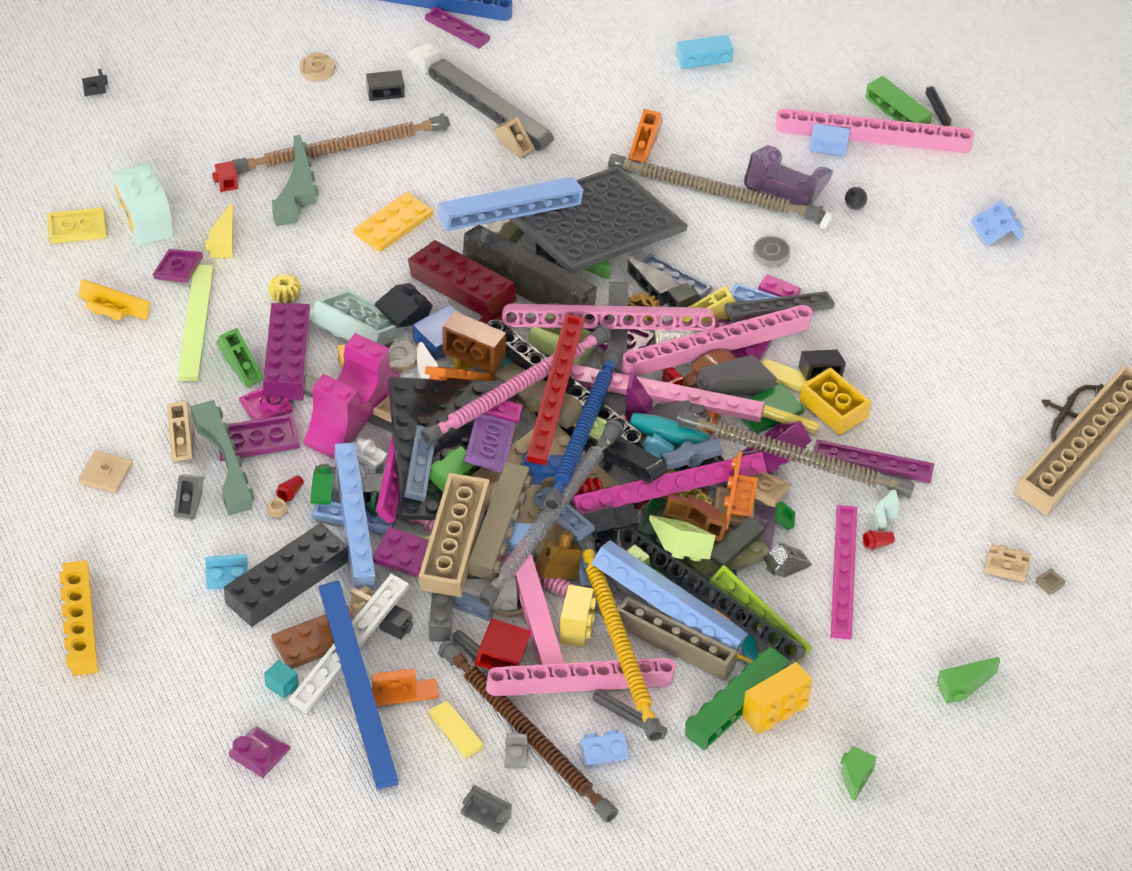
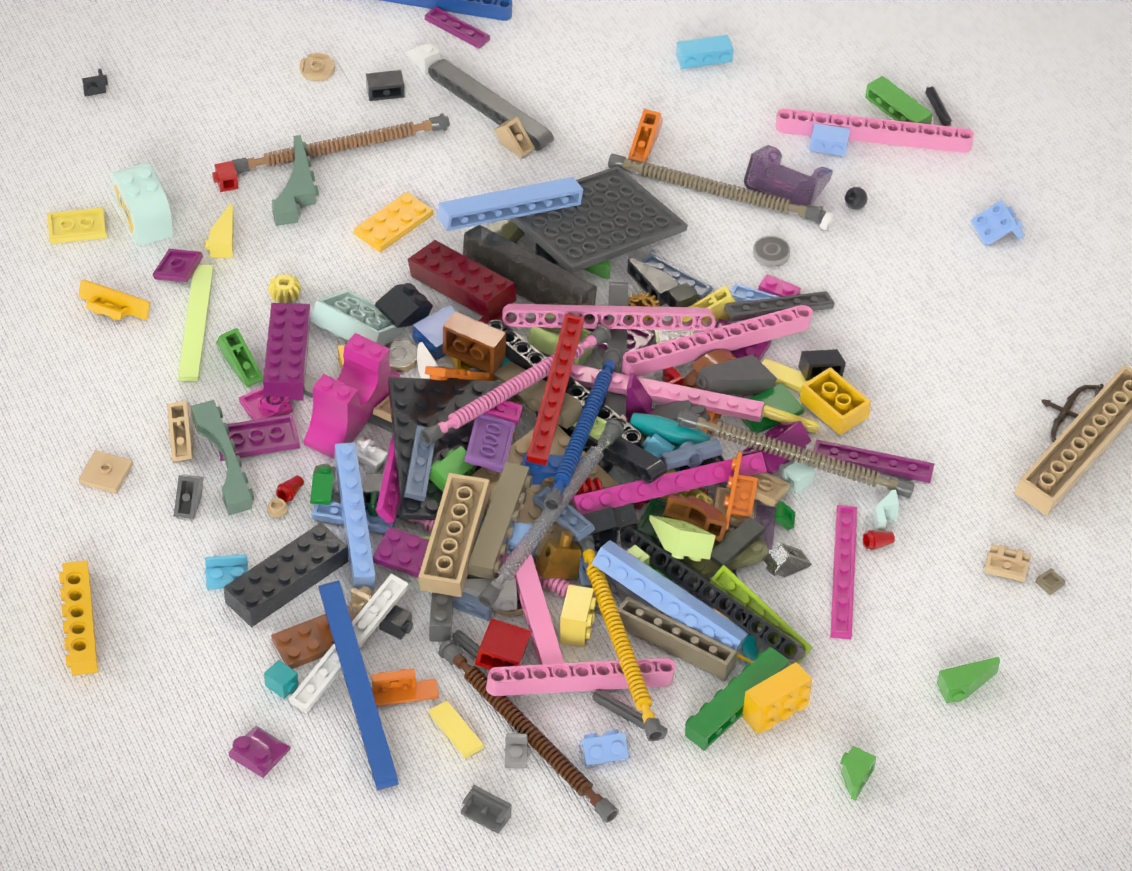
none -> light aqua brick [782,460,815,494]

